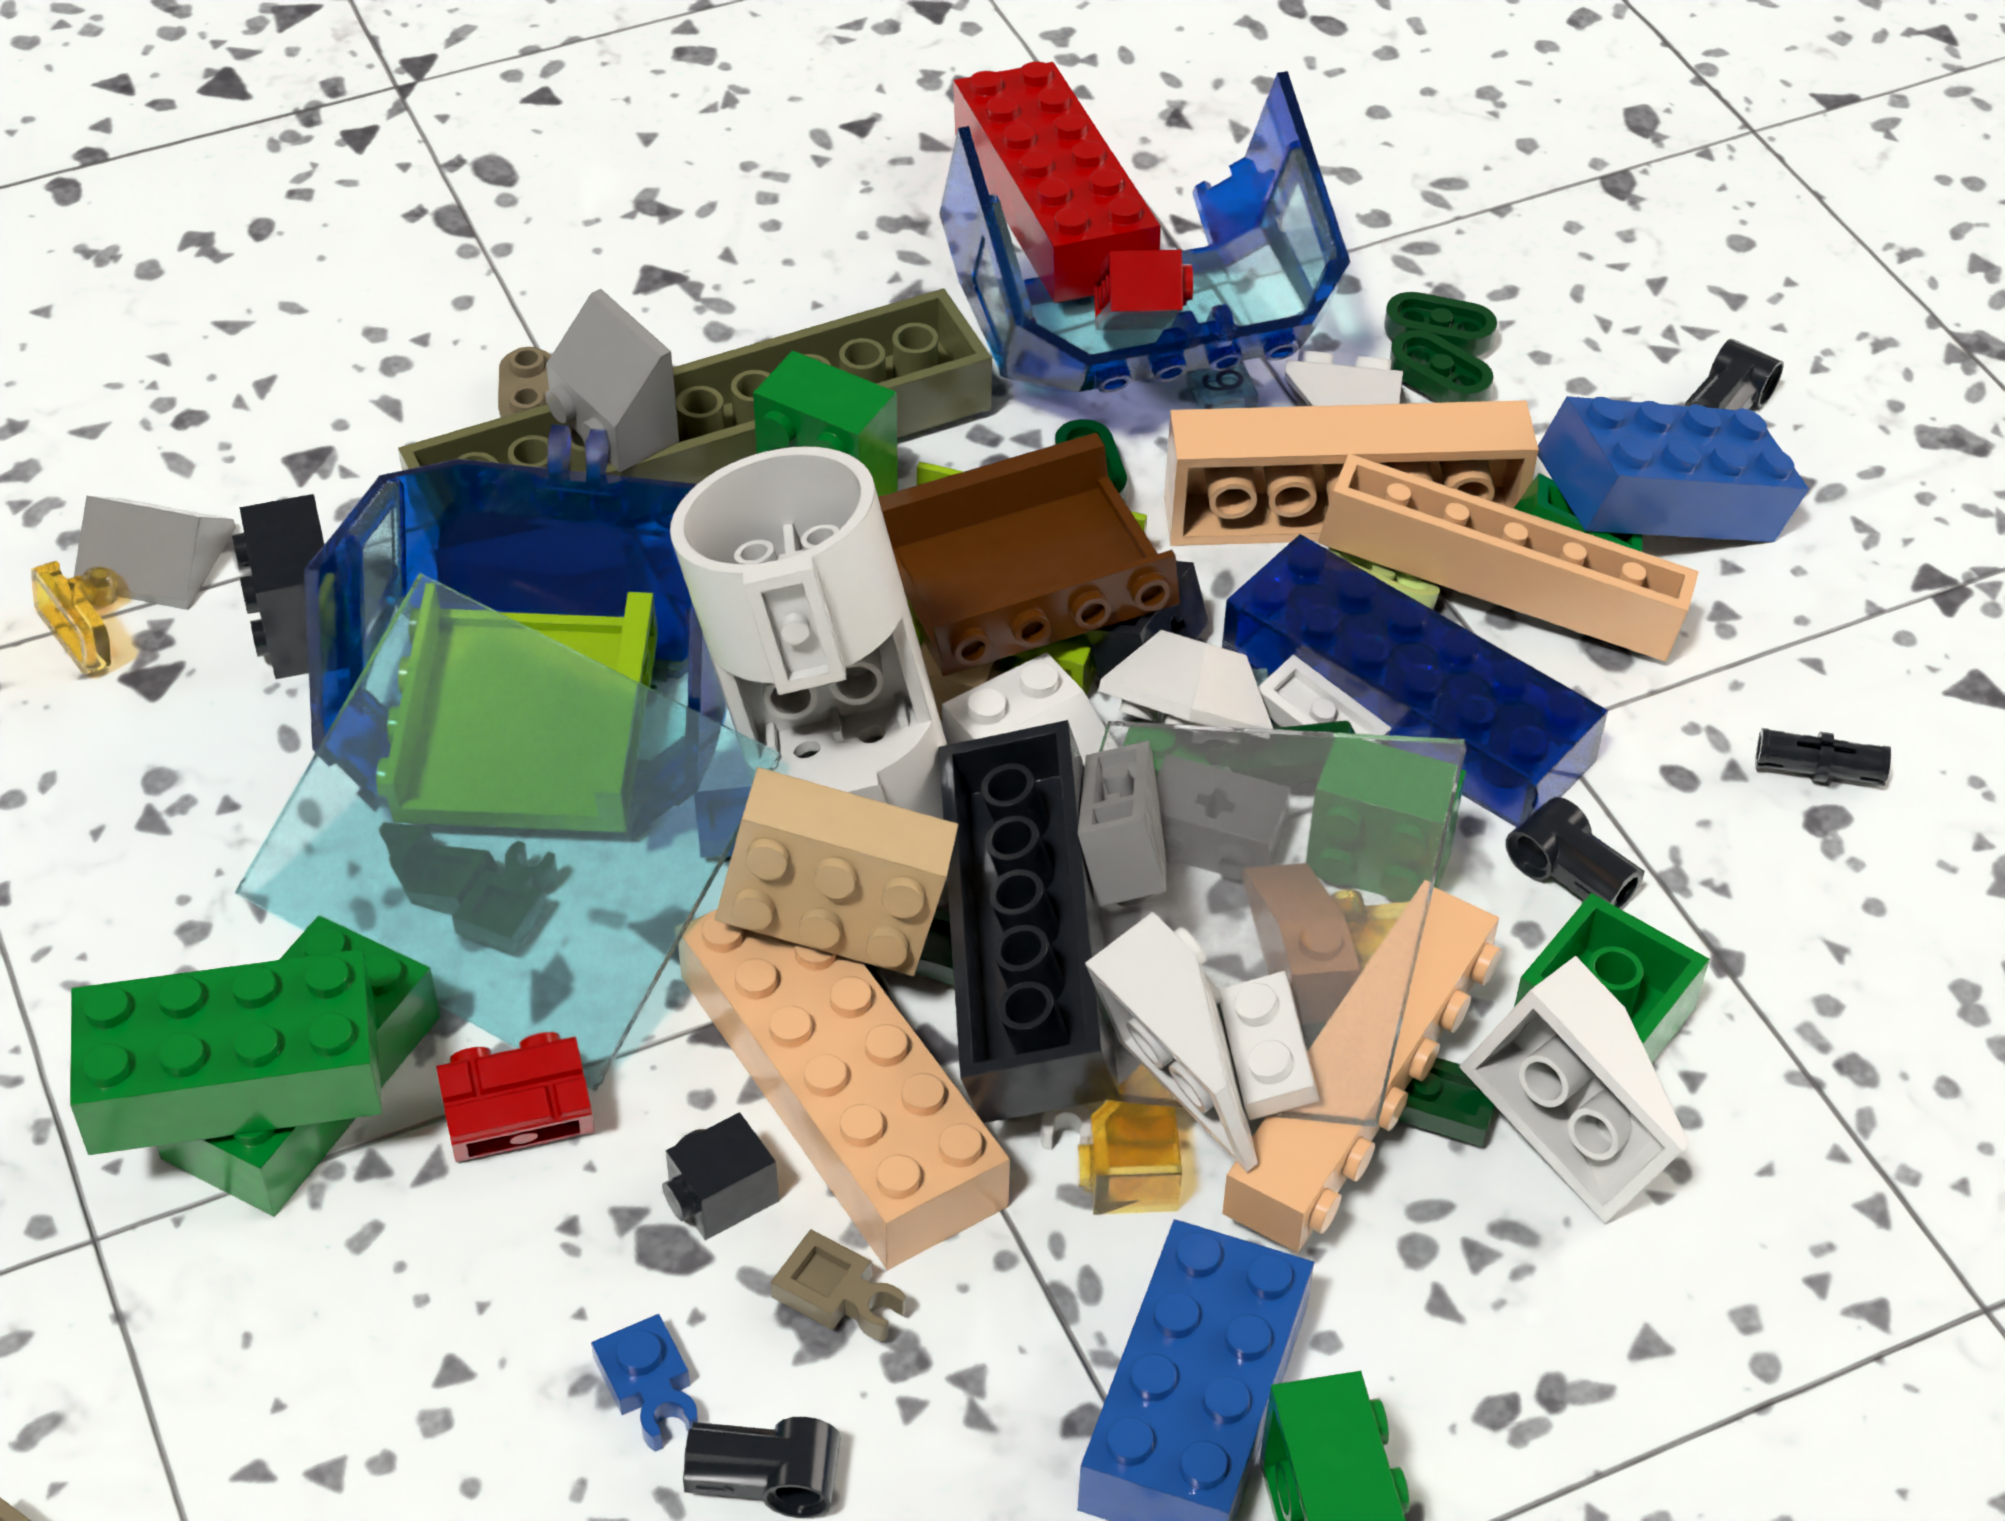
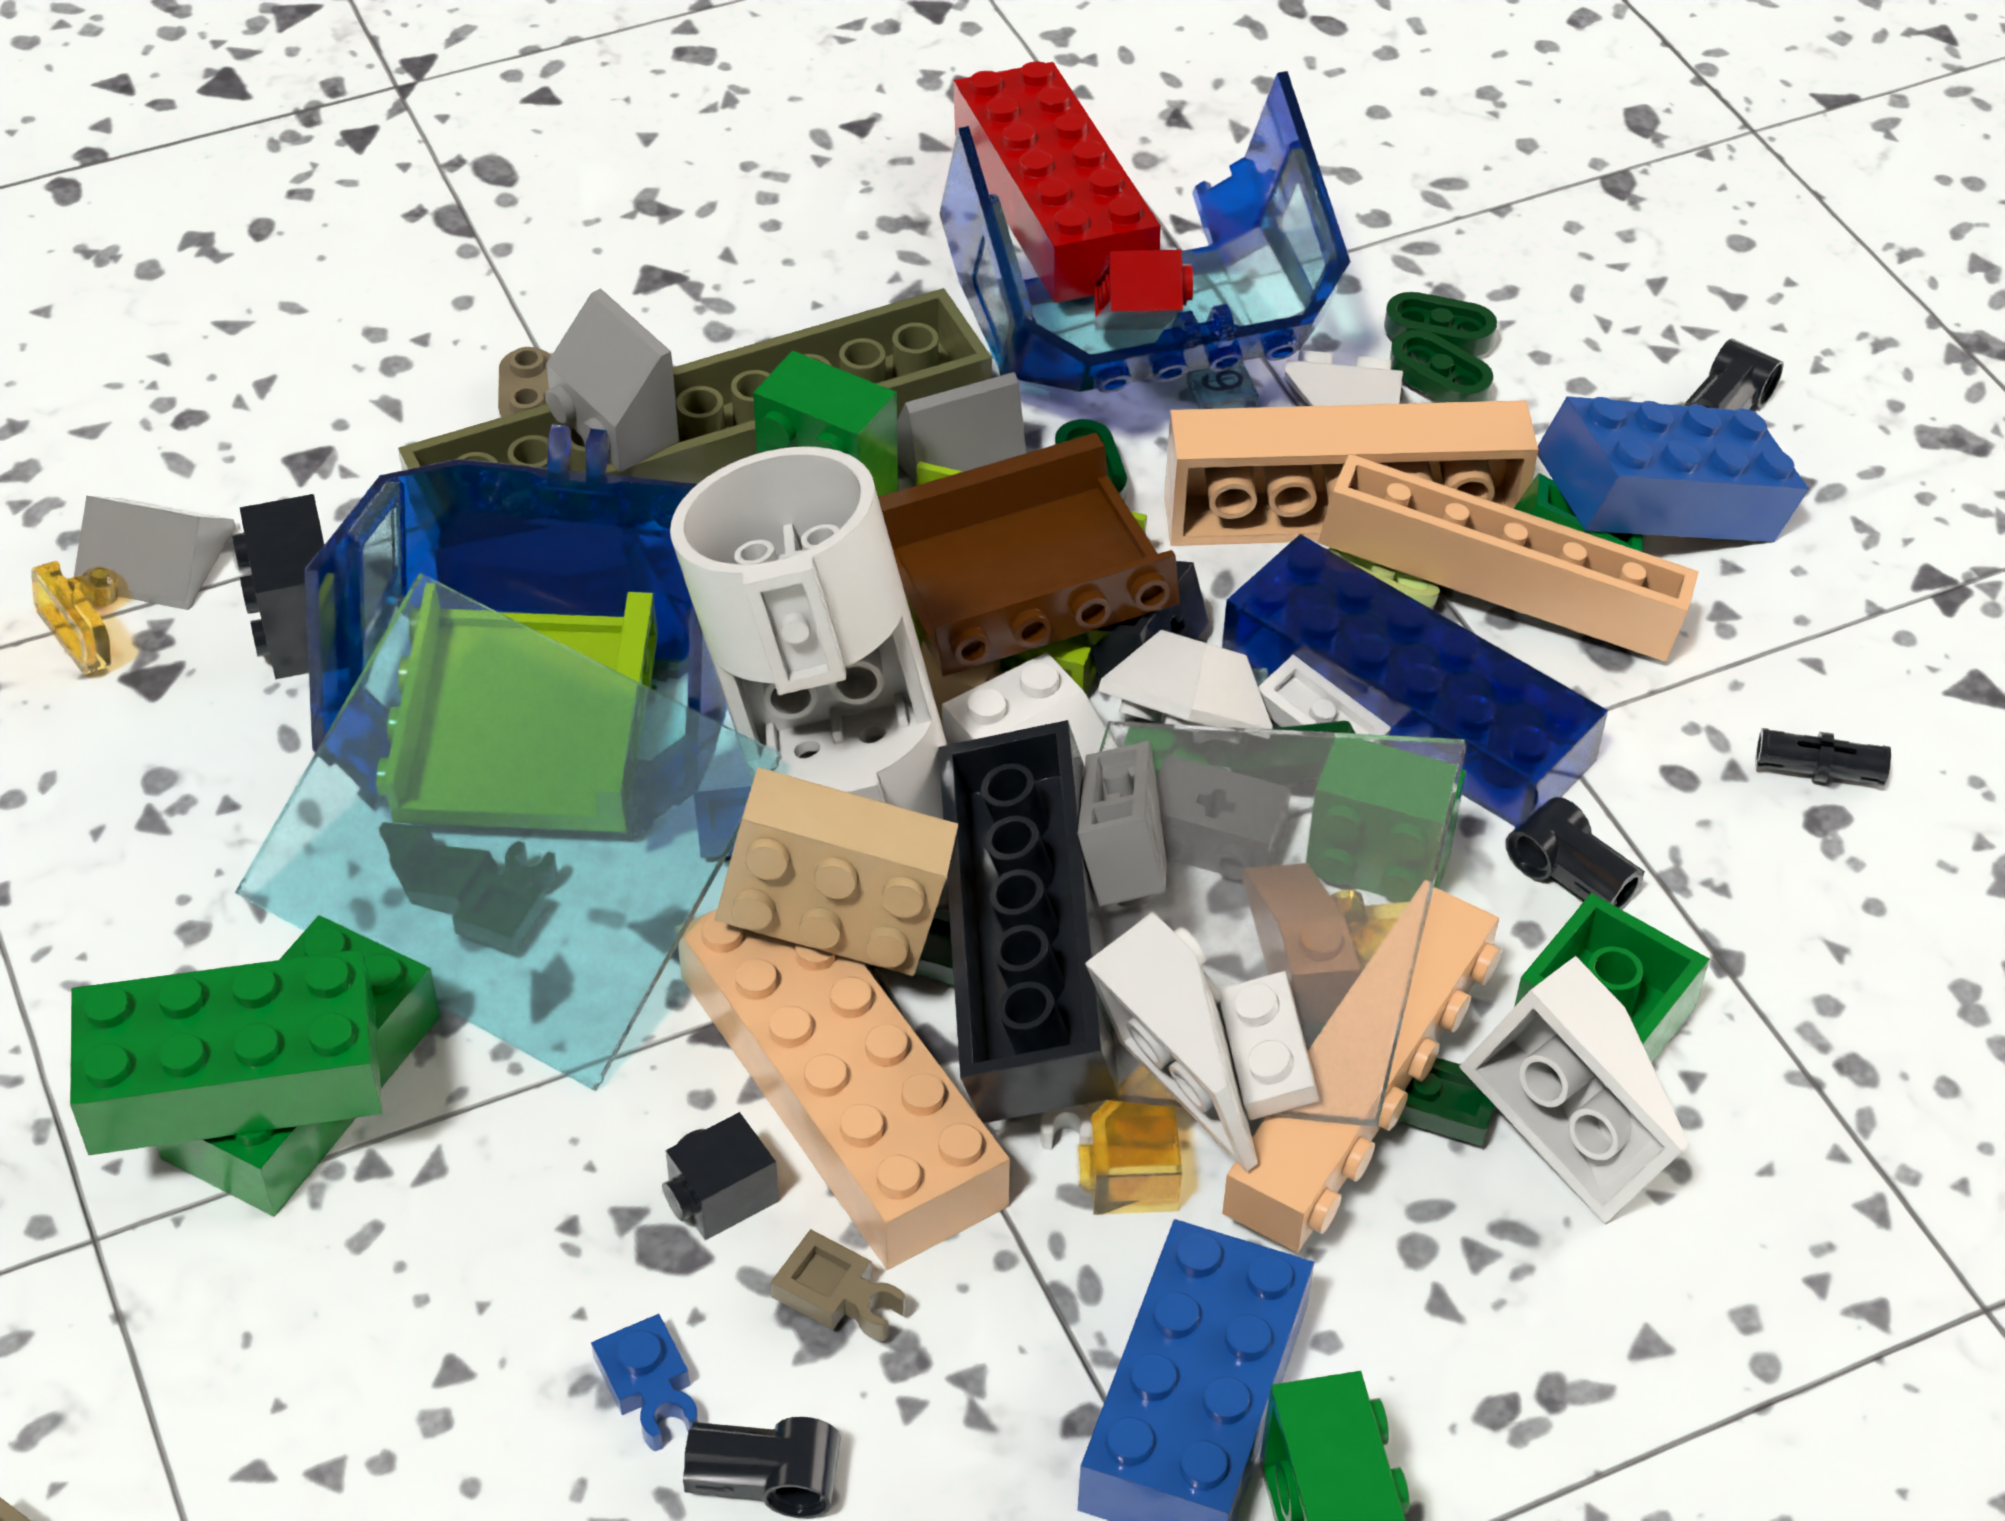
red brick [436,1032,595,1162] -> none
none -> light grey slope [897,372,1026,485]

